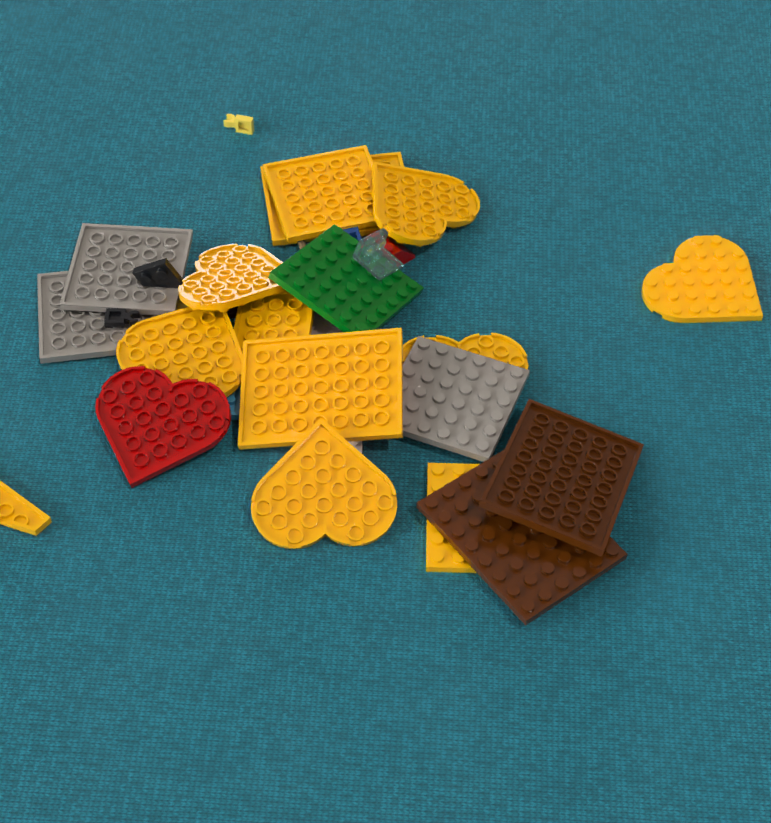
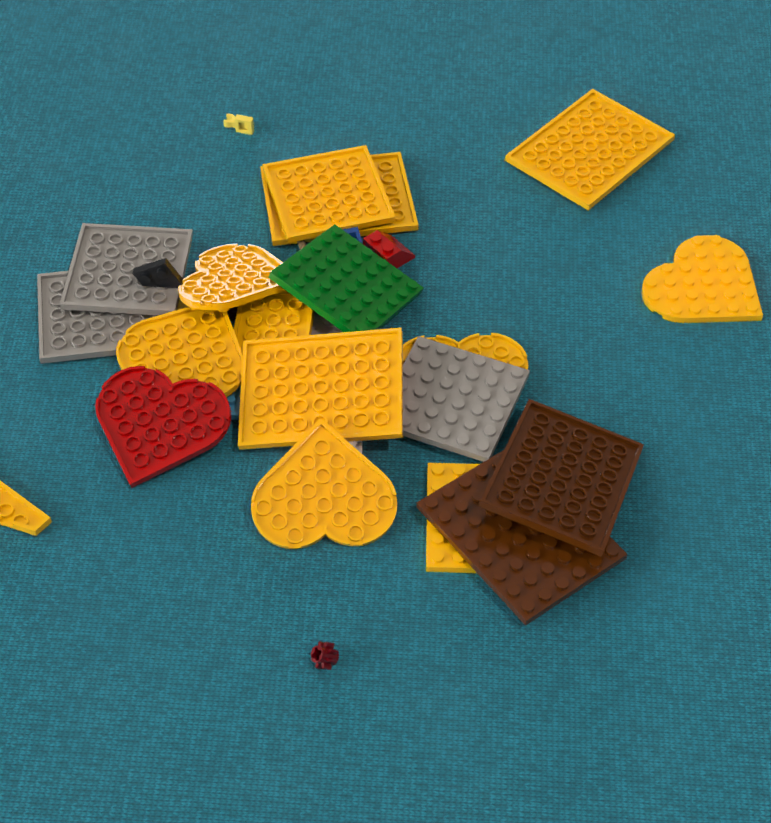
black plate [104,308,140,328] -> none
clear light blue bracket [352,228,404,280] -> none
yellow plate [372,162,480,247] -> none
none -> dark red gear [311,641,339,670]
none -> yellow plate [505,89,675,210]

